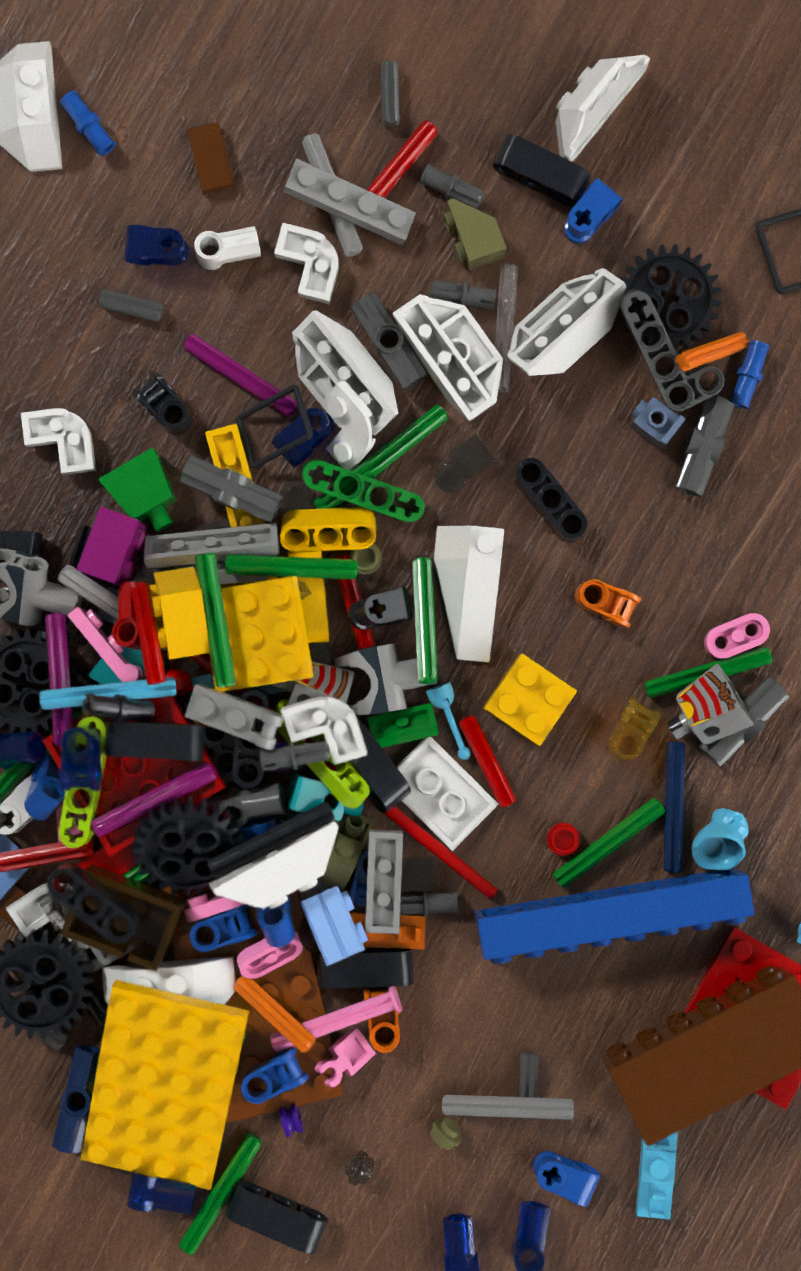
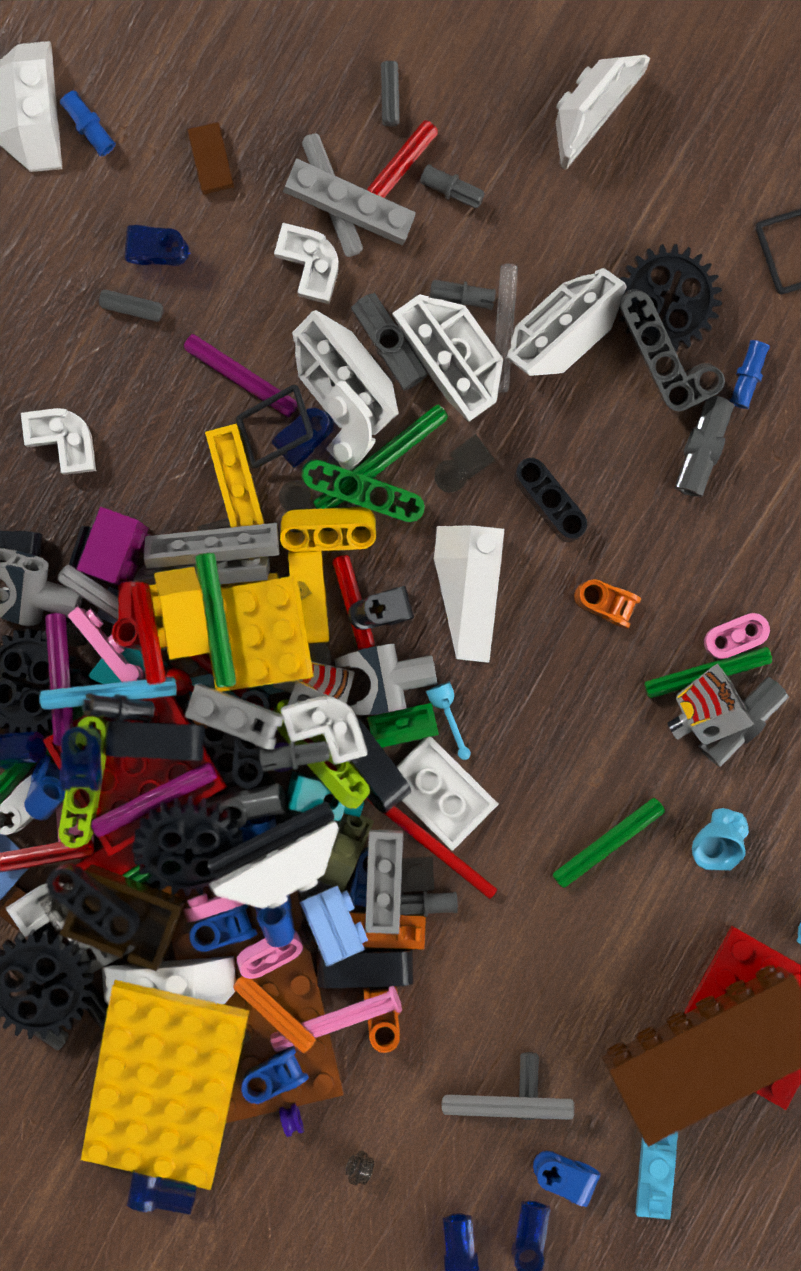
dark blue piece [52,1045,101,1154] -> none
green torso [99,447,177,532] -> none
black piece [132,371,193,435] -> none
green axle [179,1132,262,1255] -> none
dark grey piece [180,456,283,523] -> none
white piece [194,226,261,270] -> none
green axle [225,554,358,579] -> none
black beam [226,1181,328,1254] -> none
bright pink plate [314,1027,376,1087] -> none
olive plate [349,544,382,575] -> none
axle [412,557,438,684] -> none
olive plate [430,1118,462,1150] -> none
olive slope [443,198,507,271] -> none
red axle [459,716,516,808] -> none
blue brick [474,868,755,964] -> none
yellow brick [482,653,577,746] -> none
black beam [492,134,591,207] -> none
red plate [547,823,580,856] -> none
blue piece [564,178,623,244] -> none
clear yellow piece [608,696,662,761] -> none
sand blue brick [630,396,685,450] -> none
dark blue axle [663,741,685,873] -> none
orange axle [675,332,750,371] -> none

